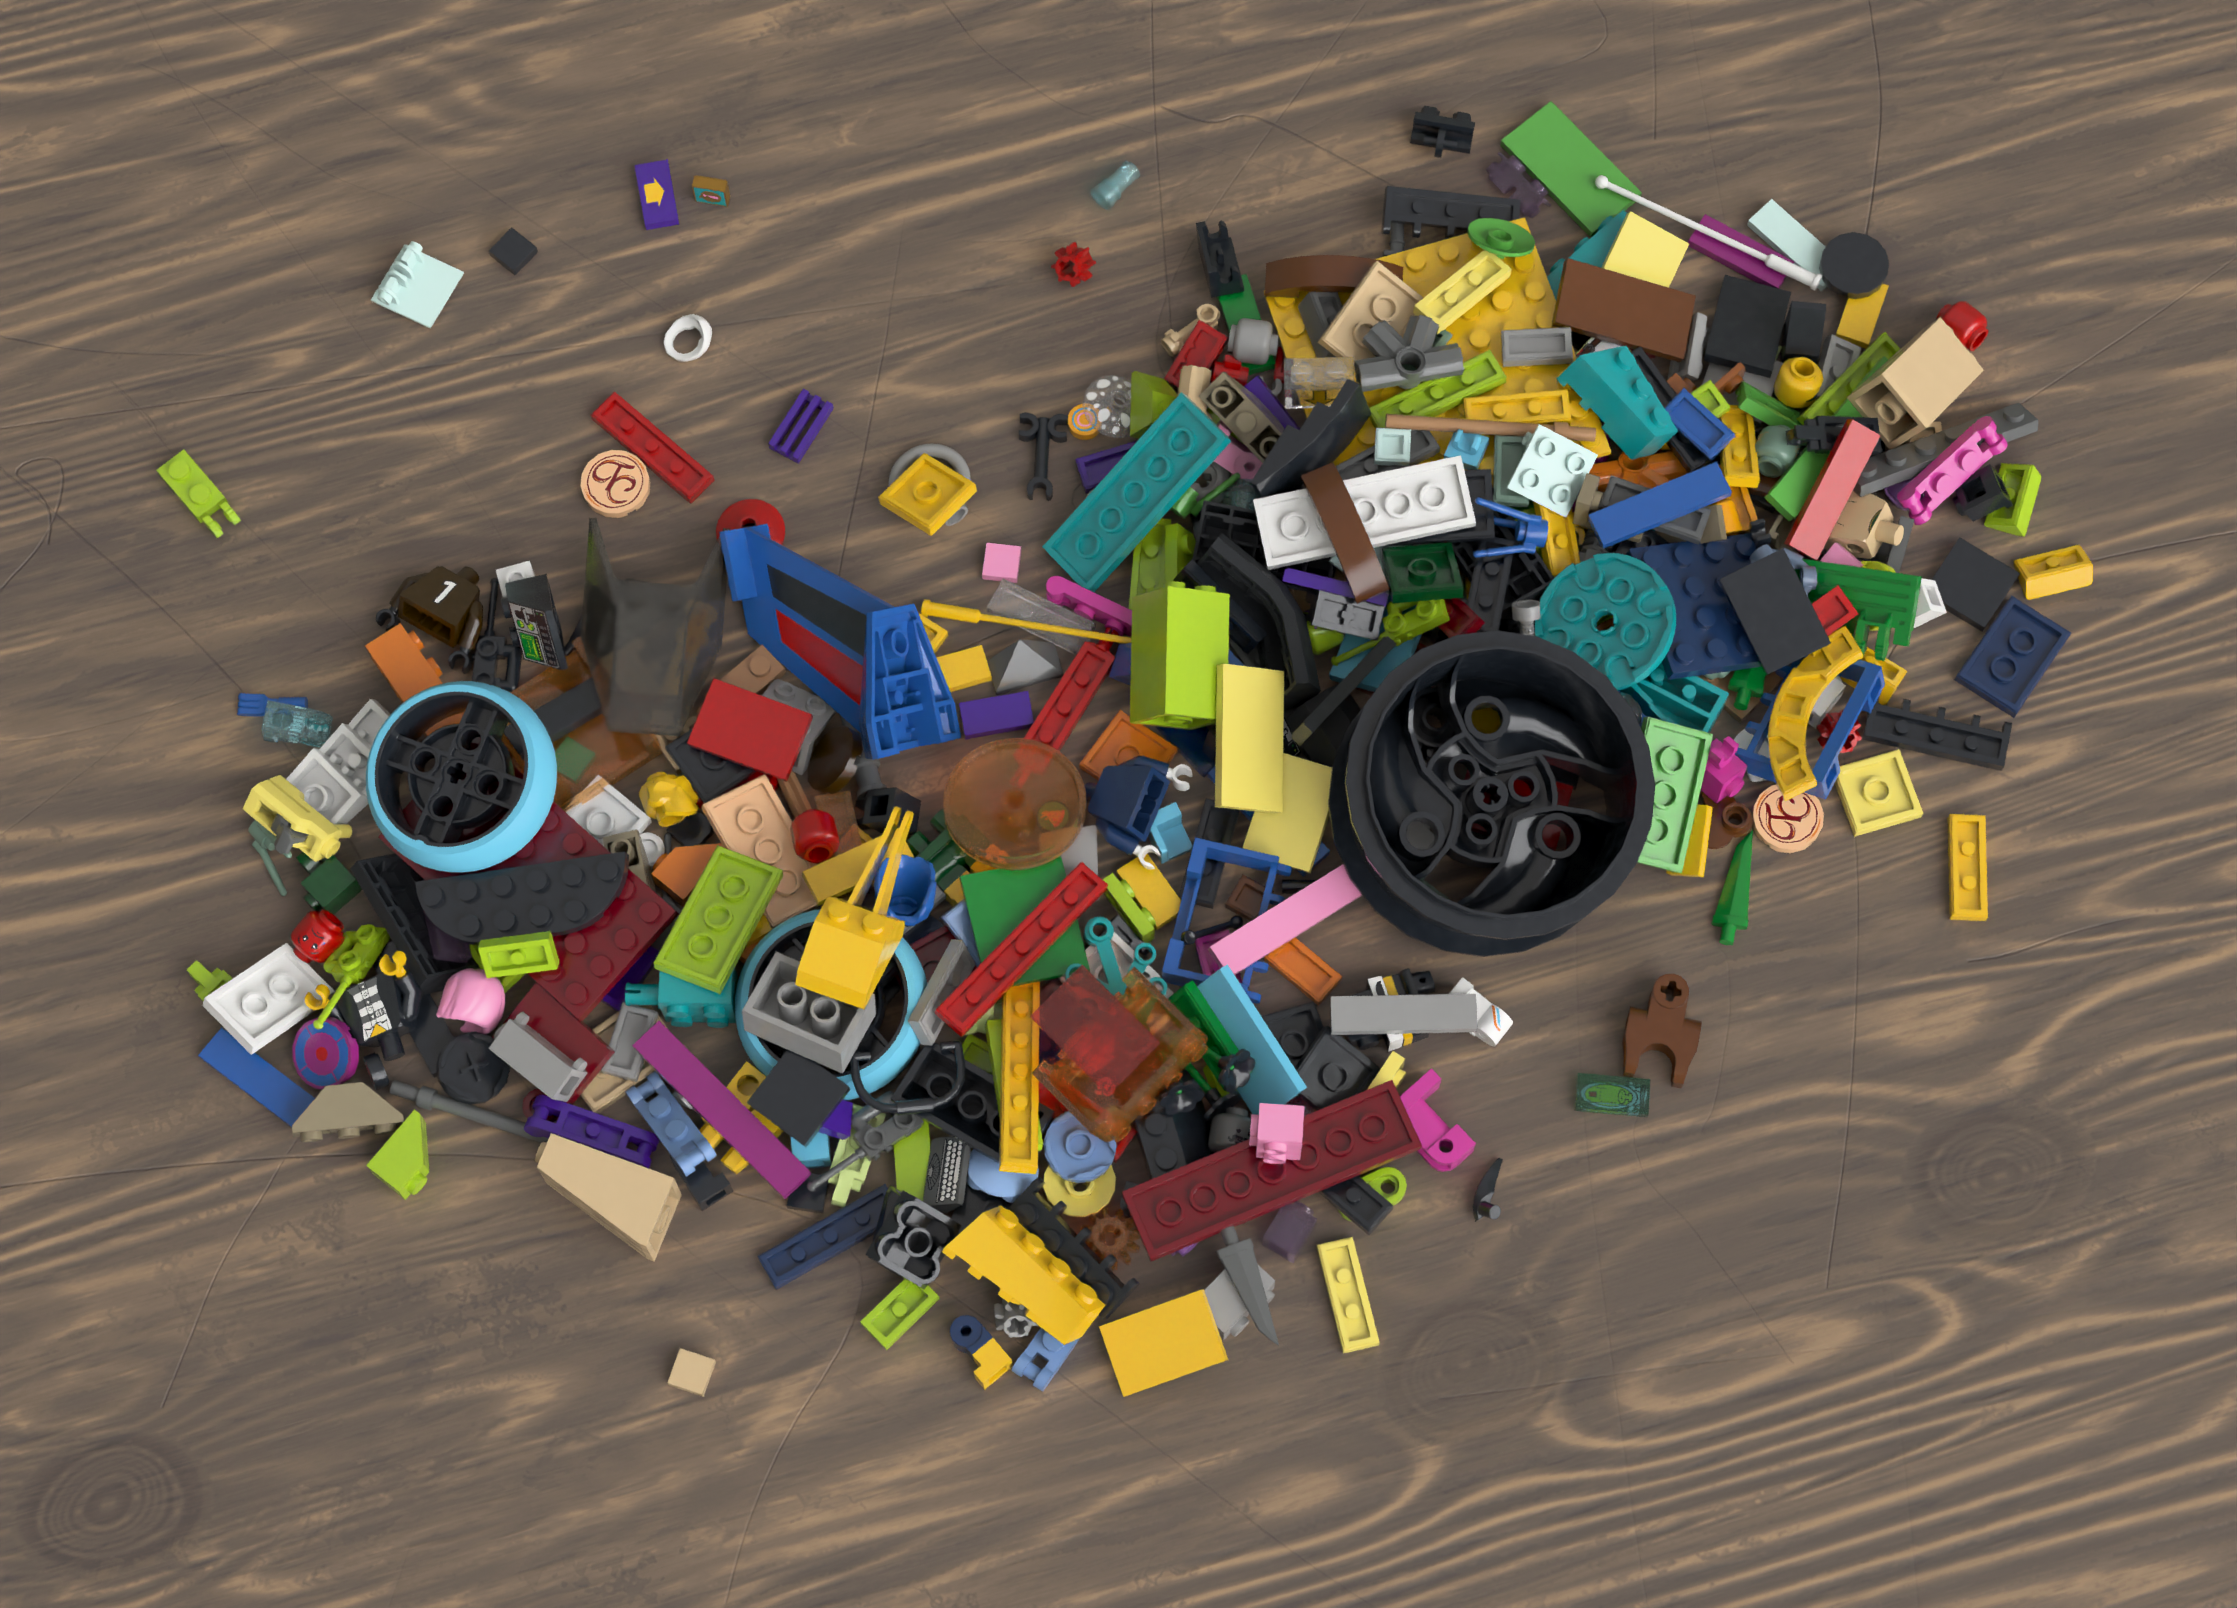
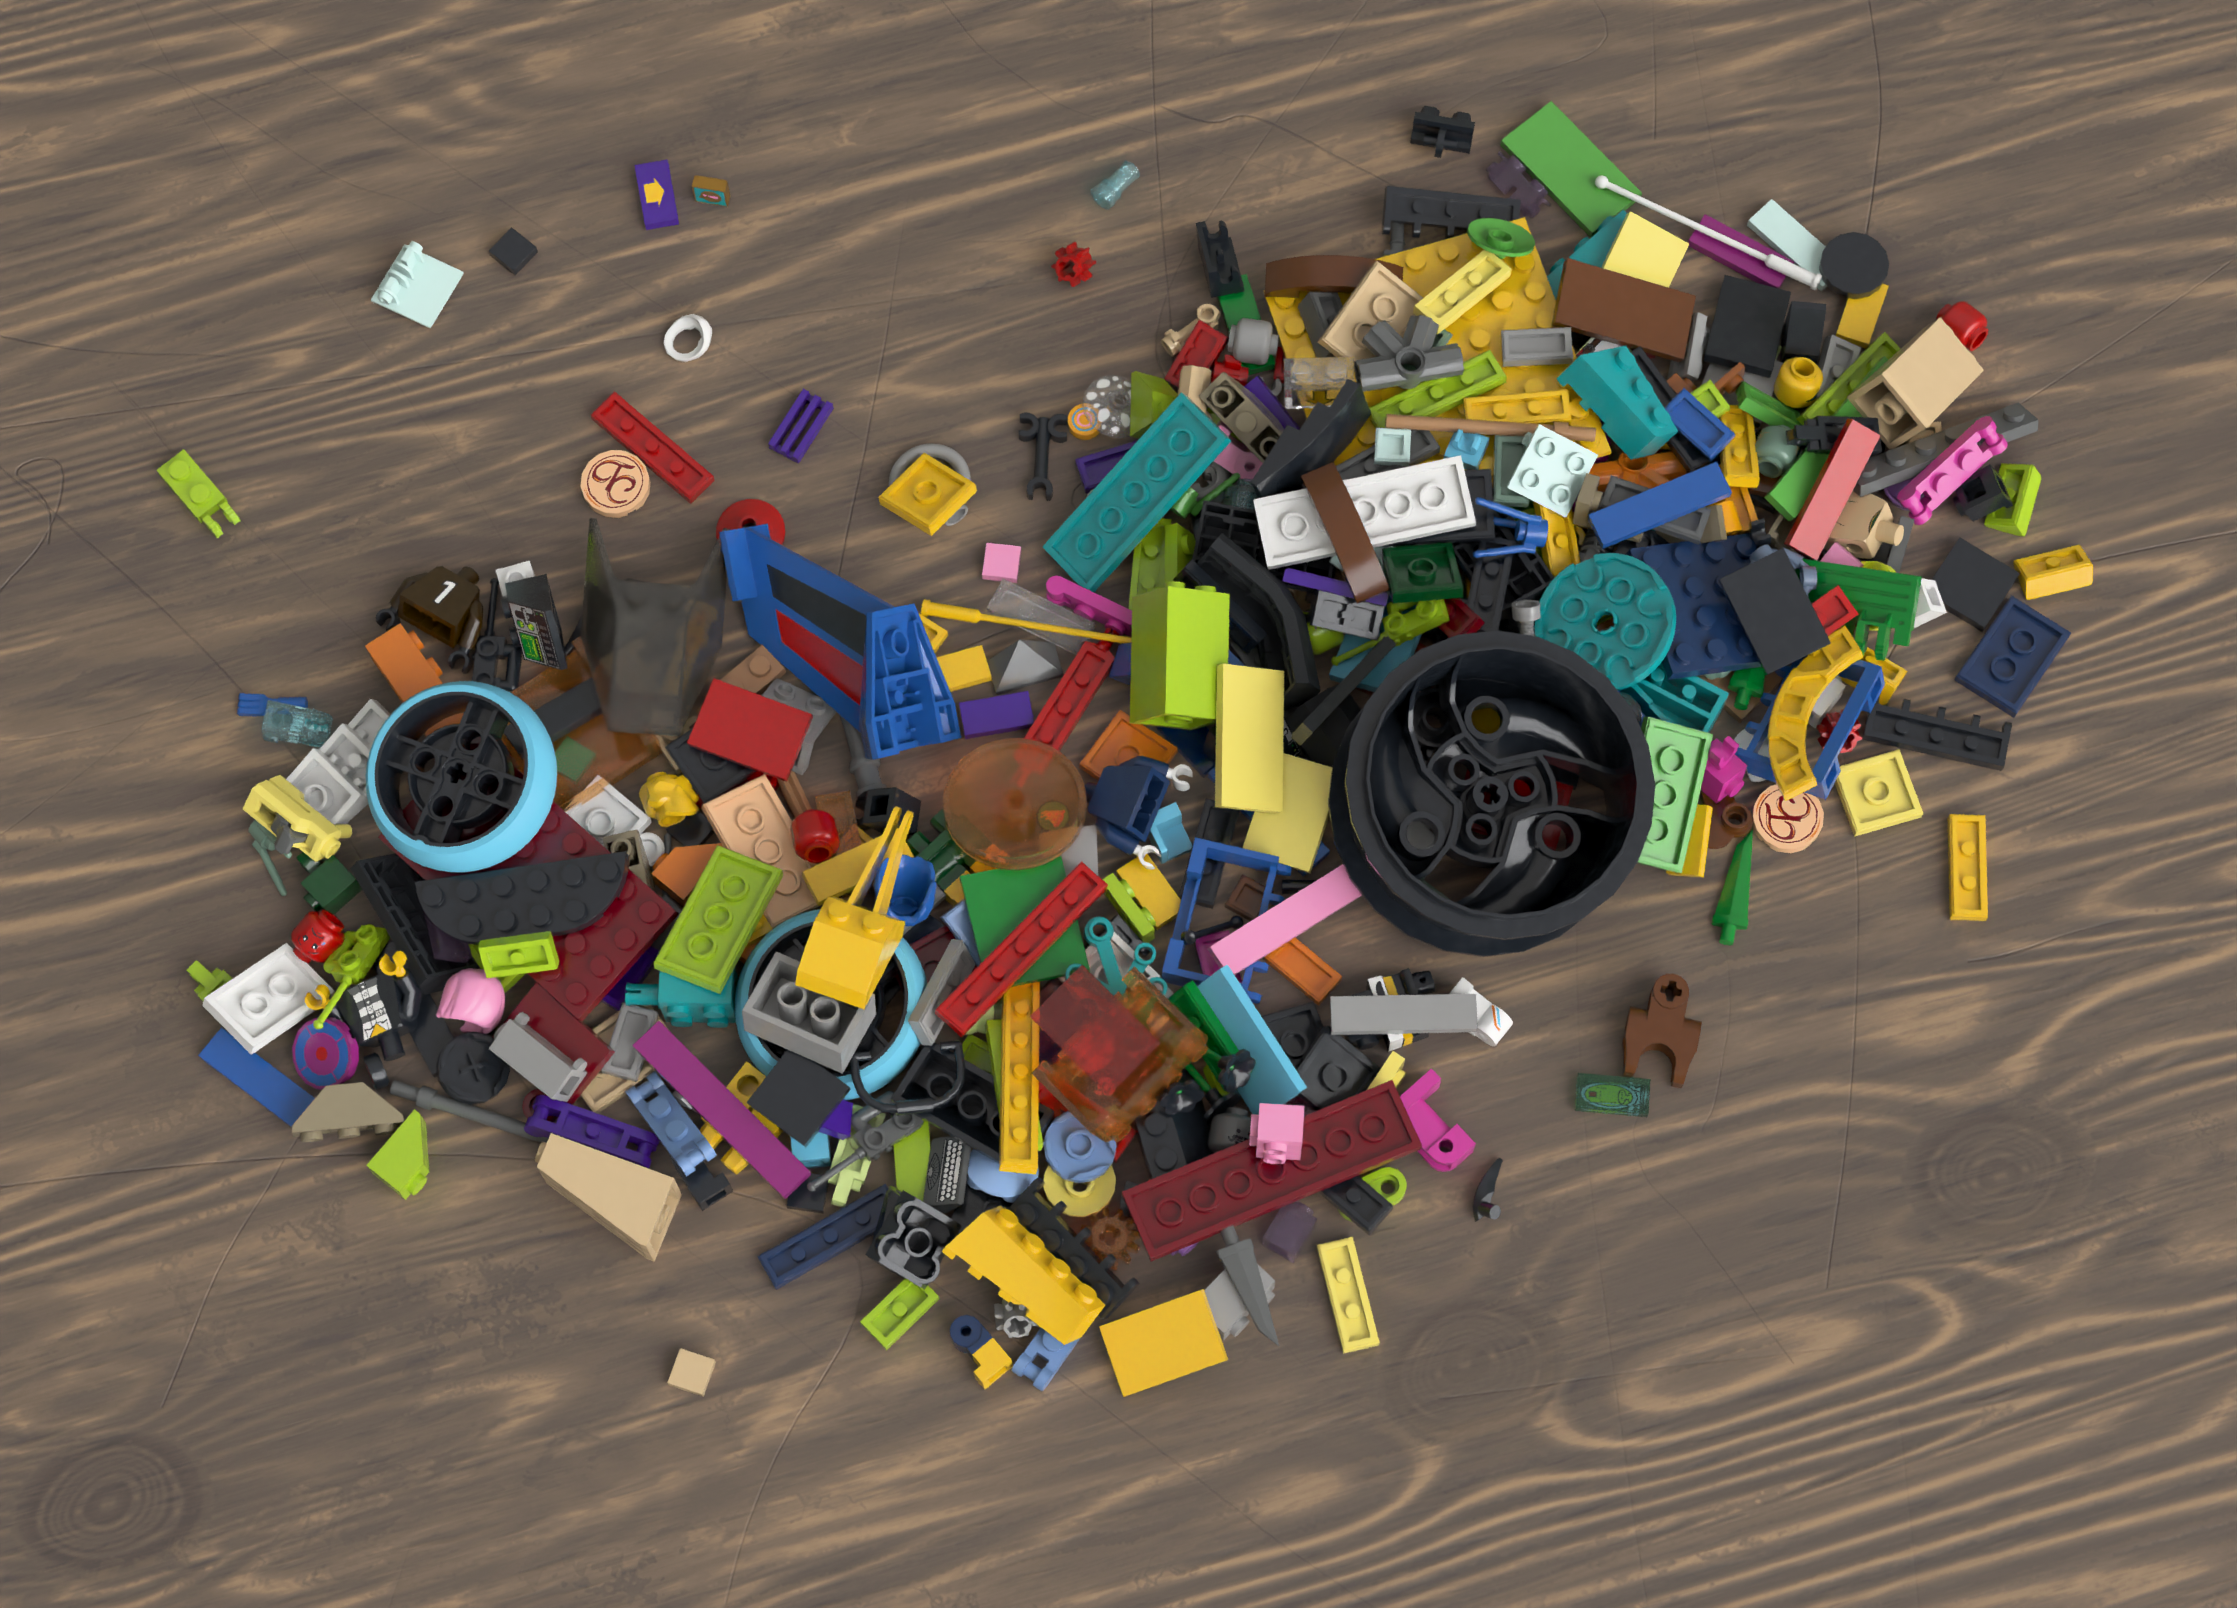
dark brown tile [807,725,863,794] -> none

